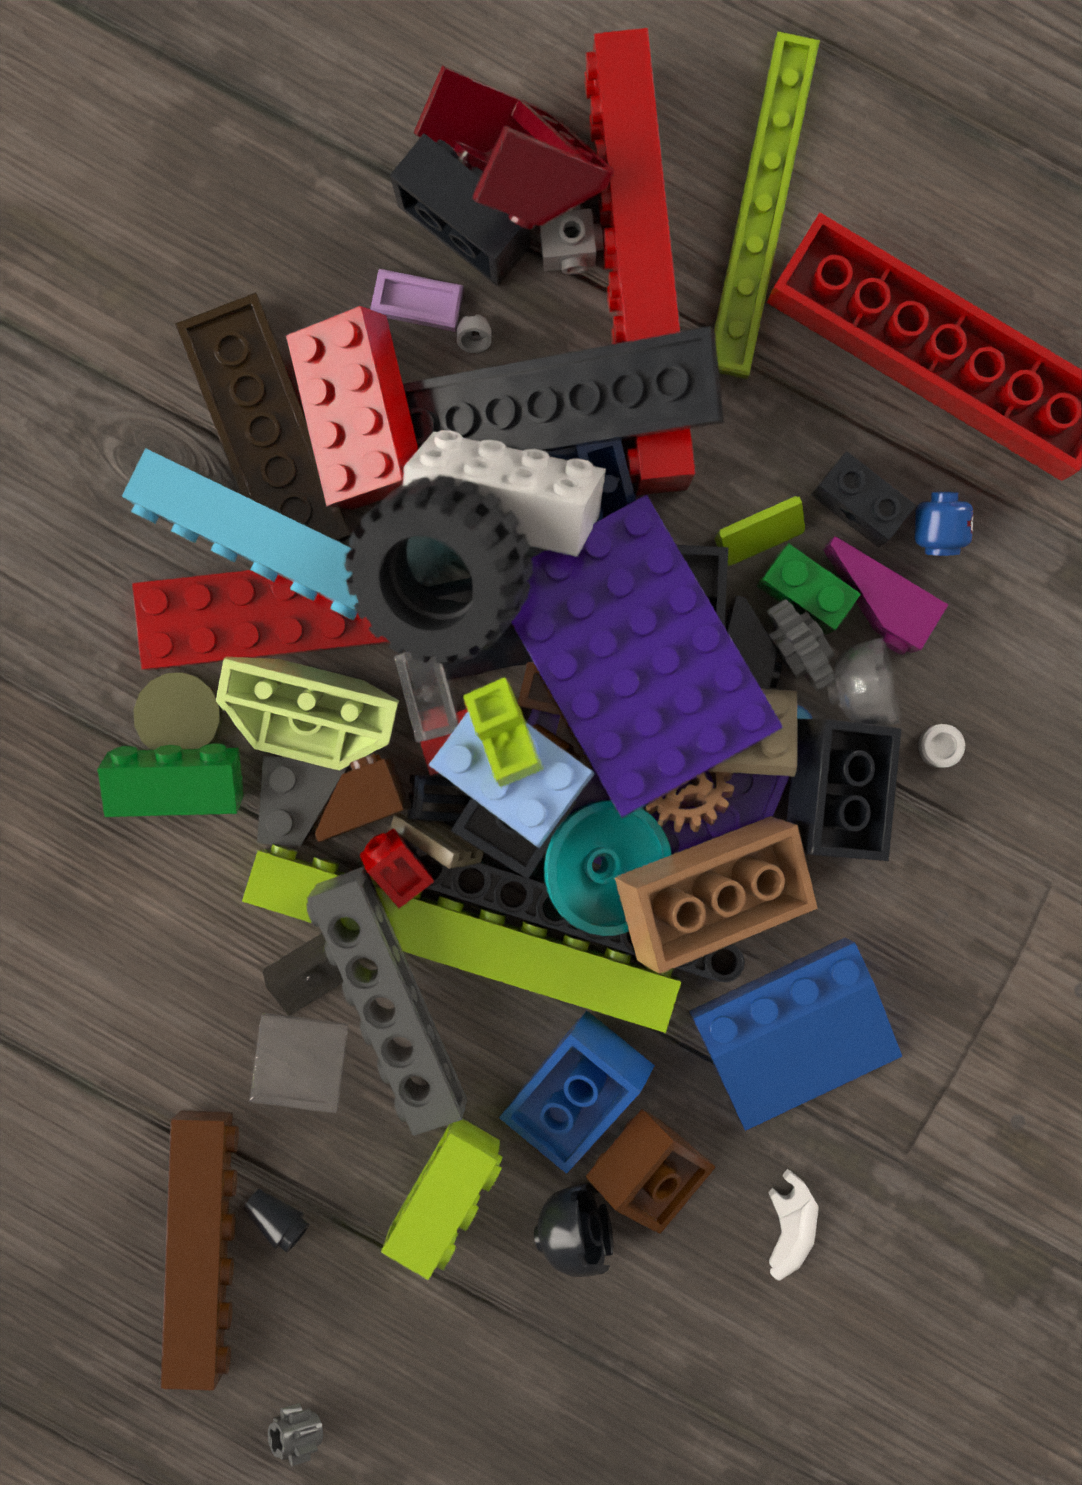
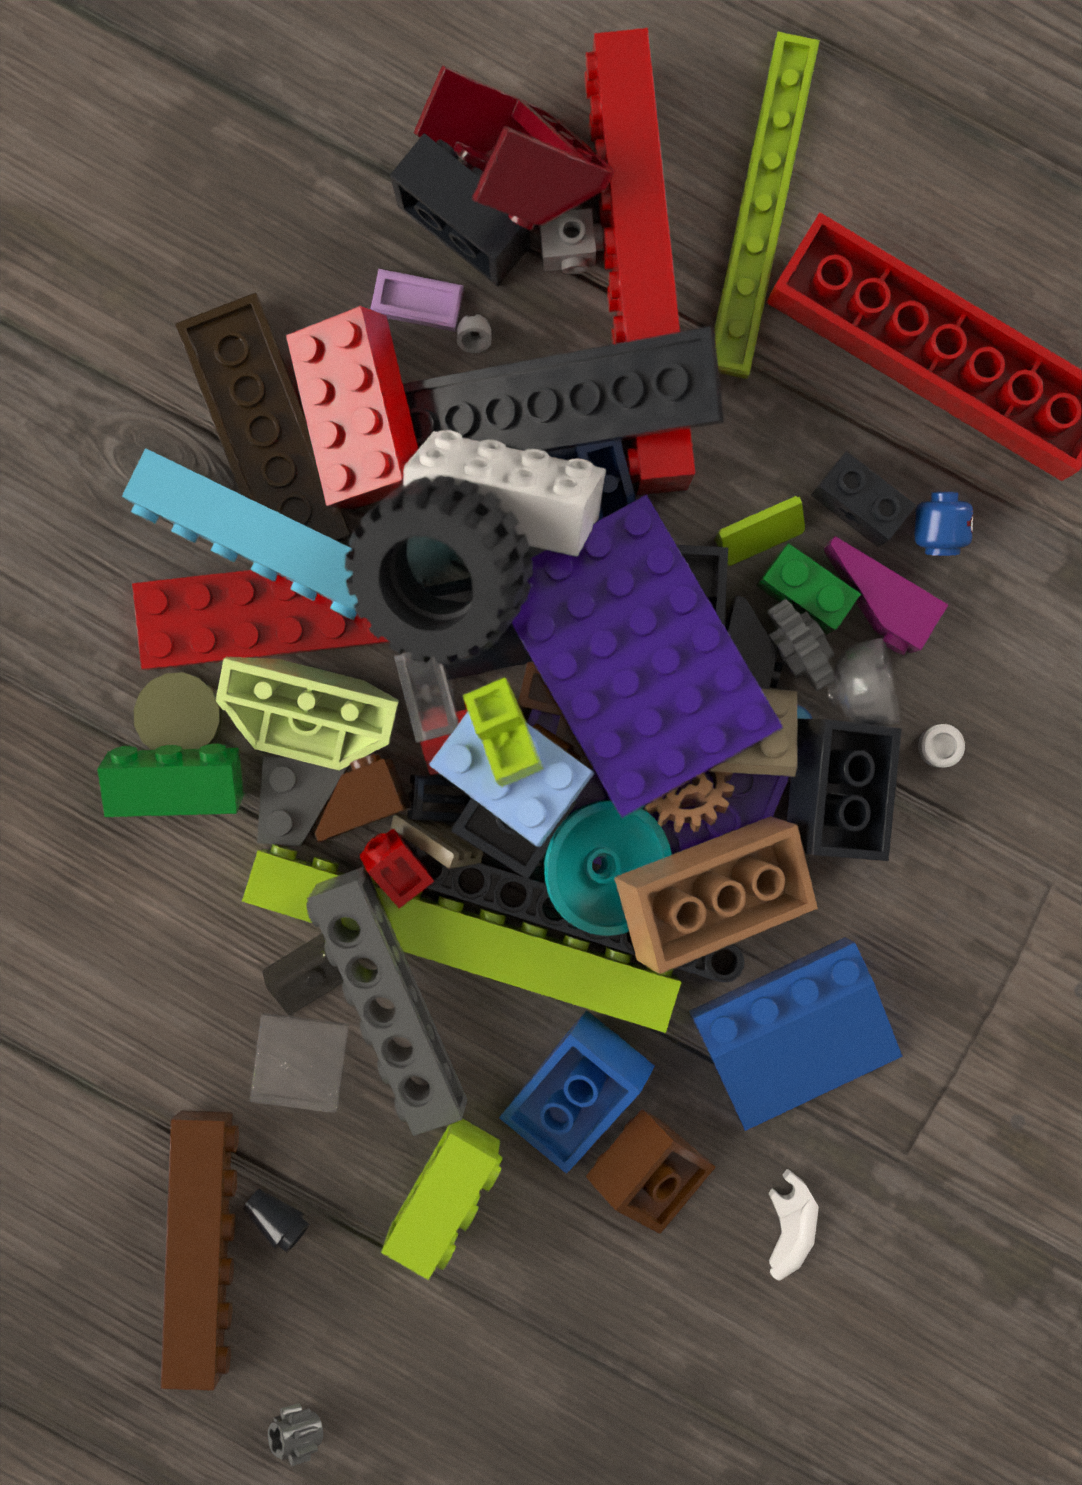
black cylinder [534,1183,614,1277] -> none

